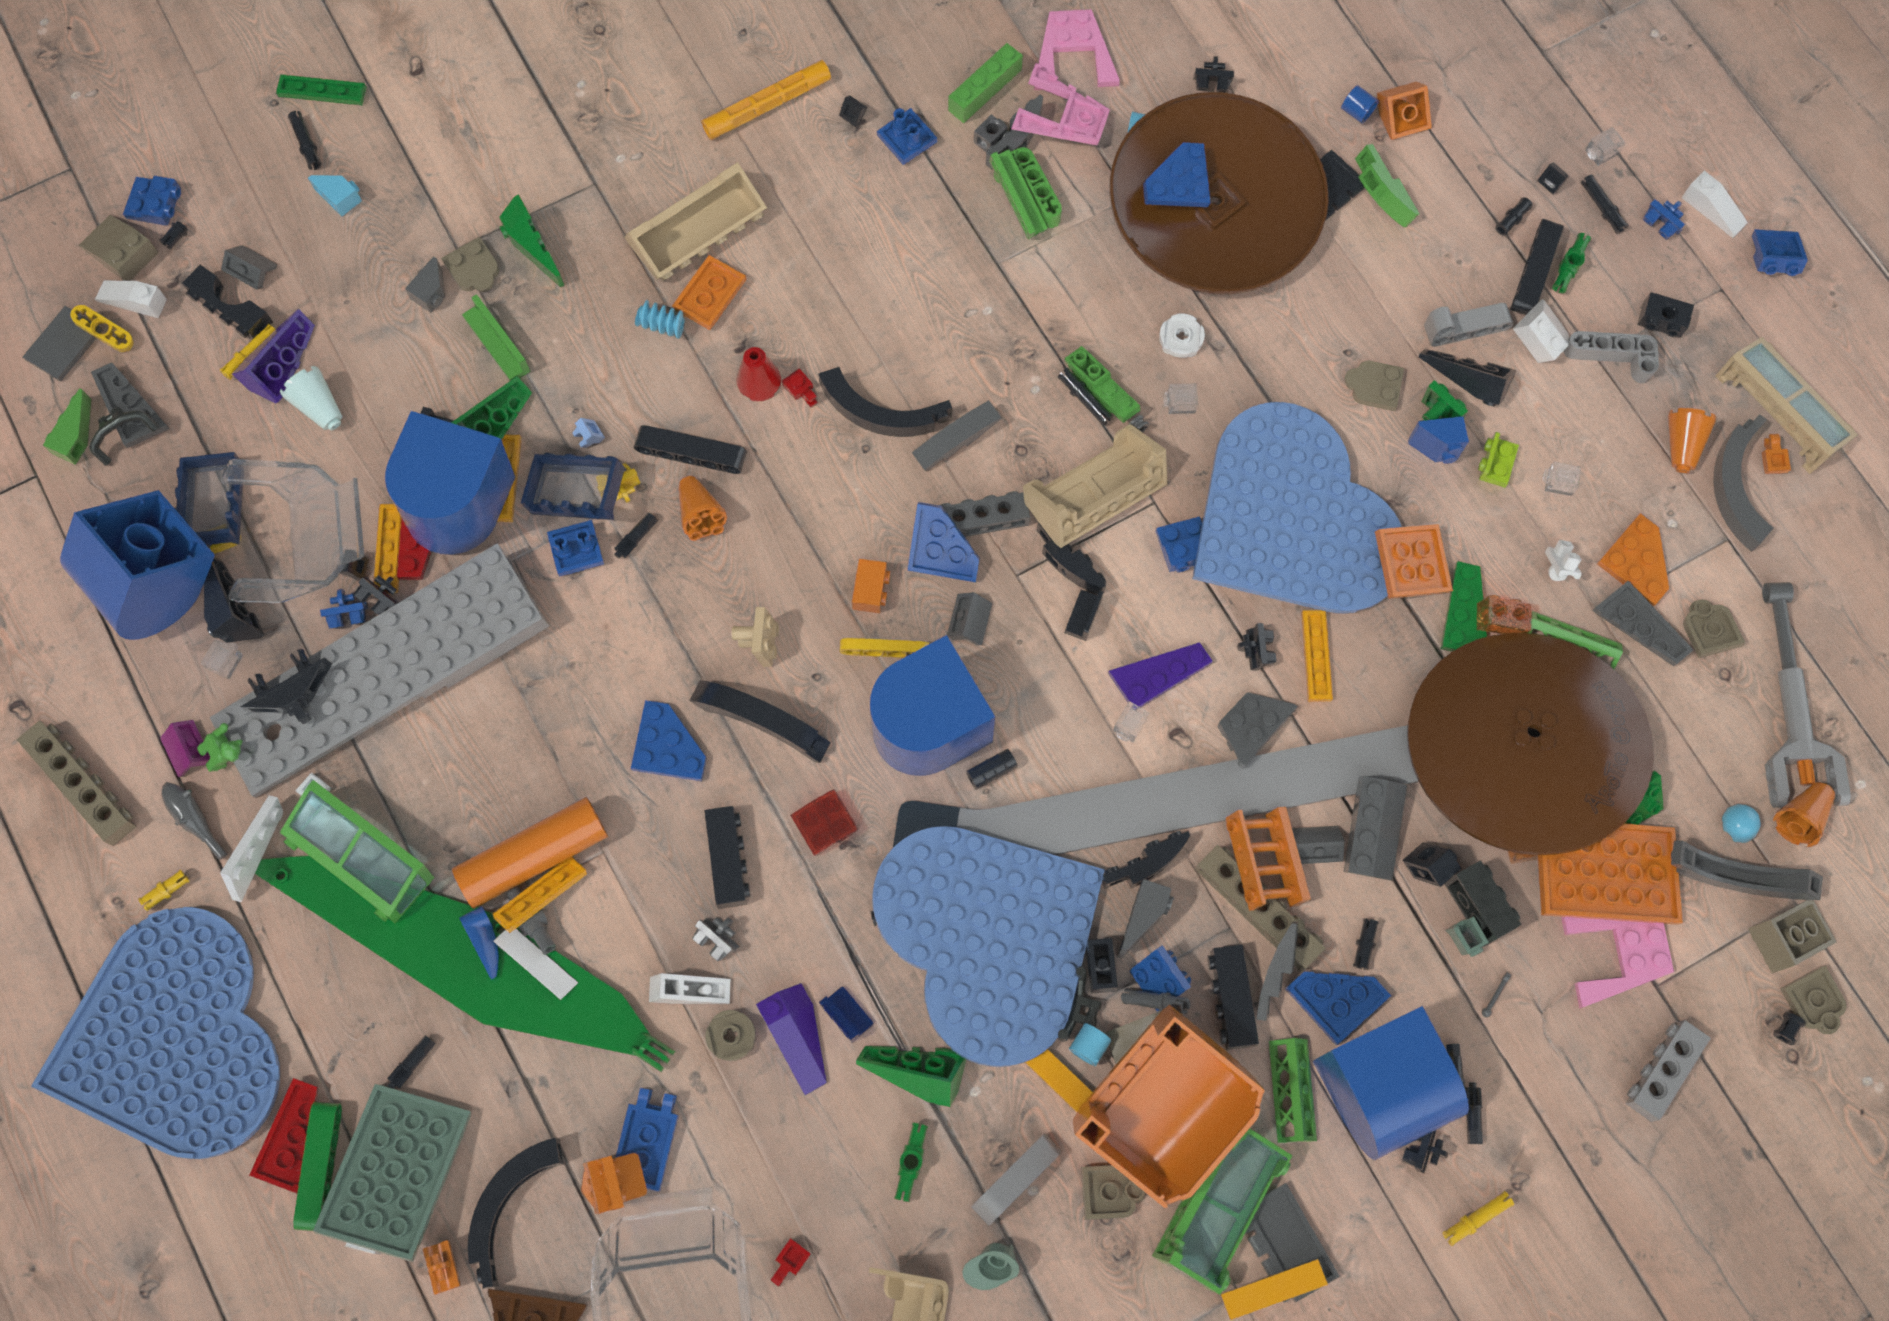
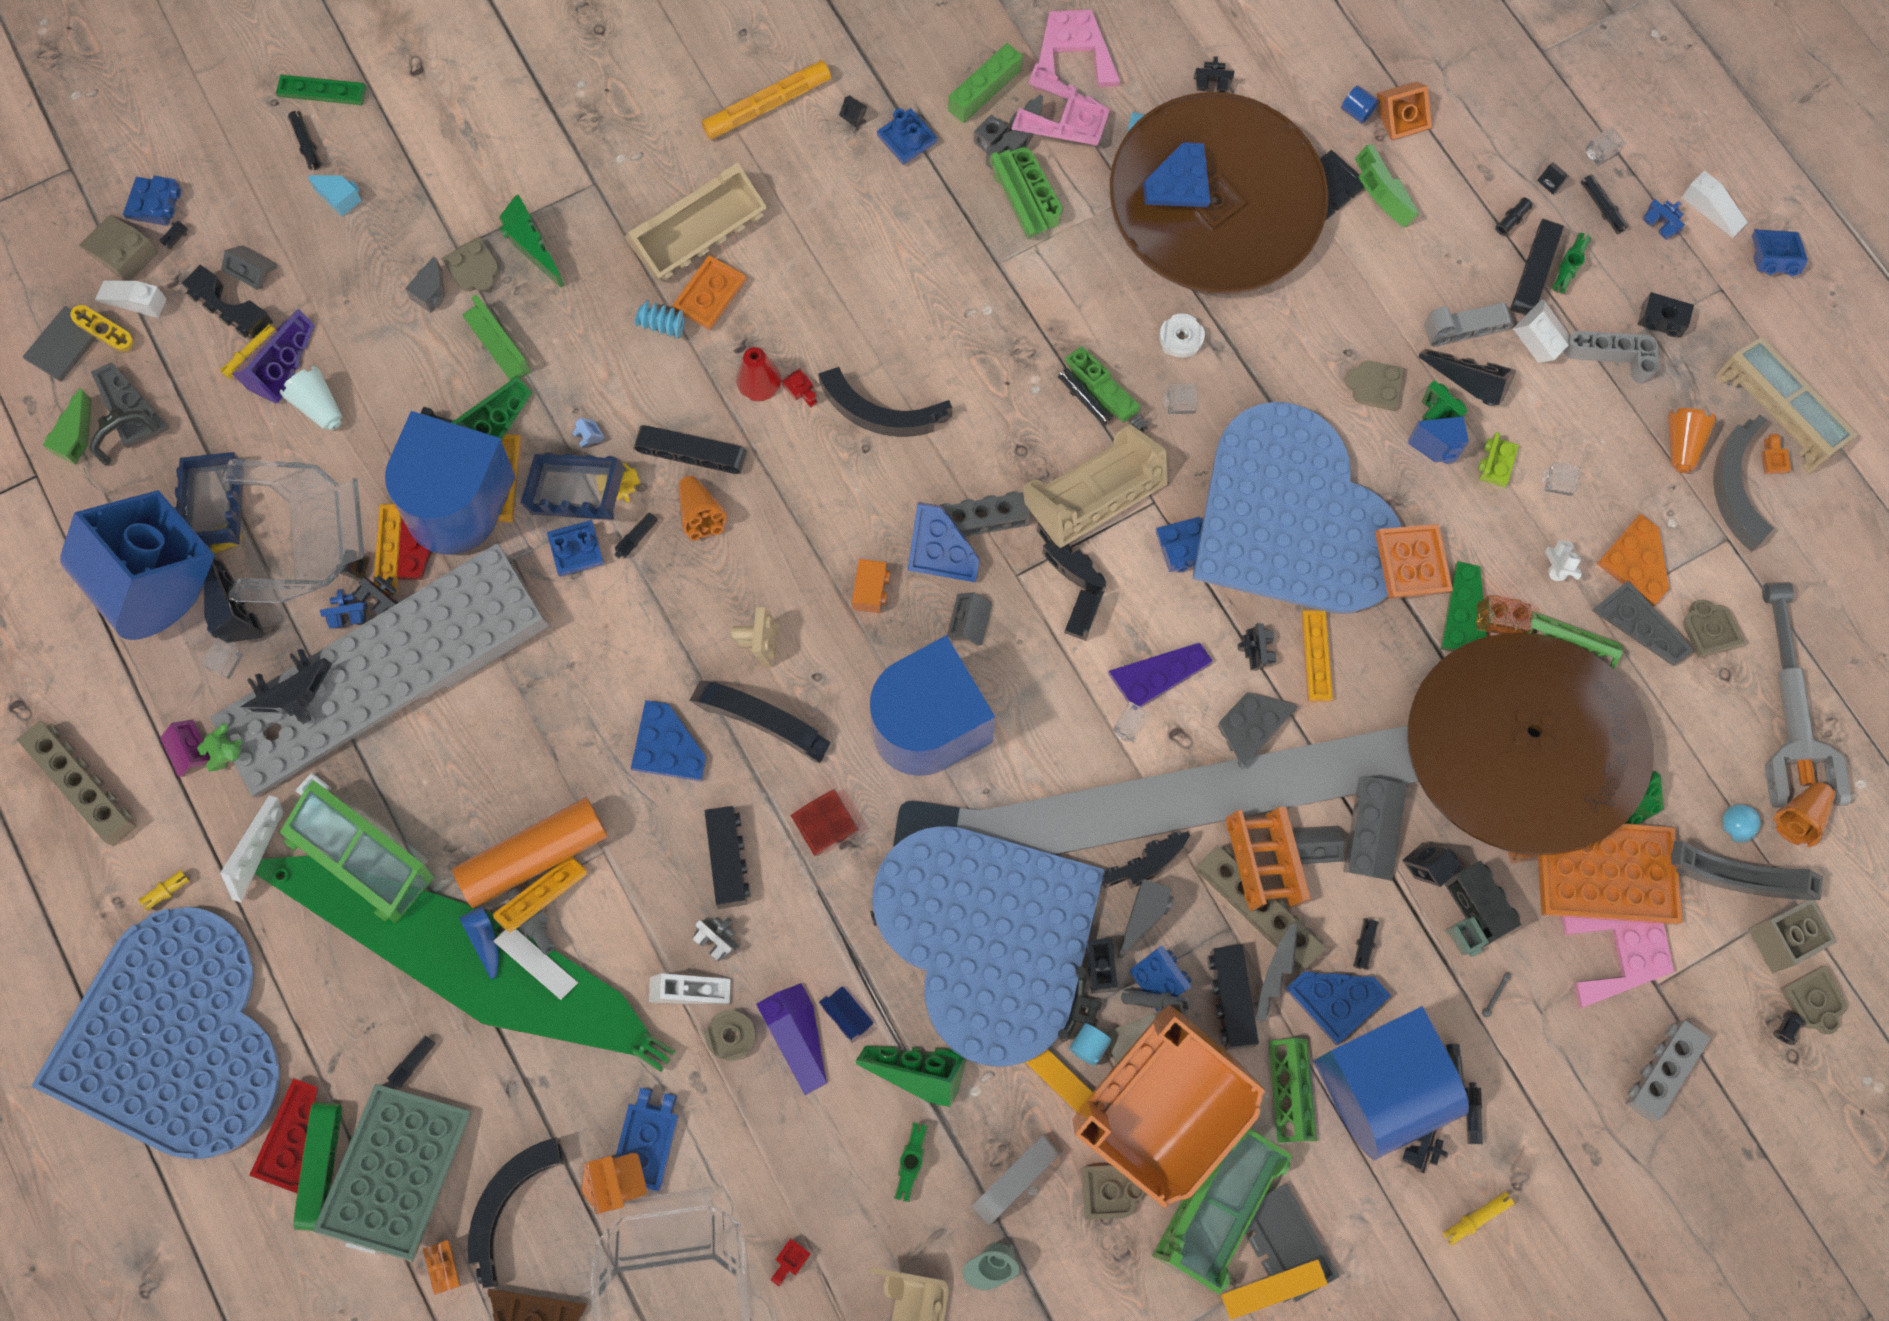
dark grey piece [161,782,227,860] -> none
yellow beam [839,638,930,658] -> none
dark grey slope [912,400,1002,471] -> none
black axle [966,748,1018,790] -> none

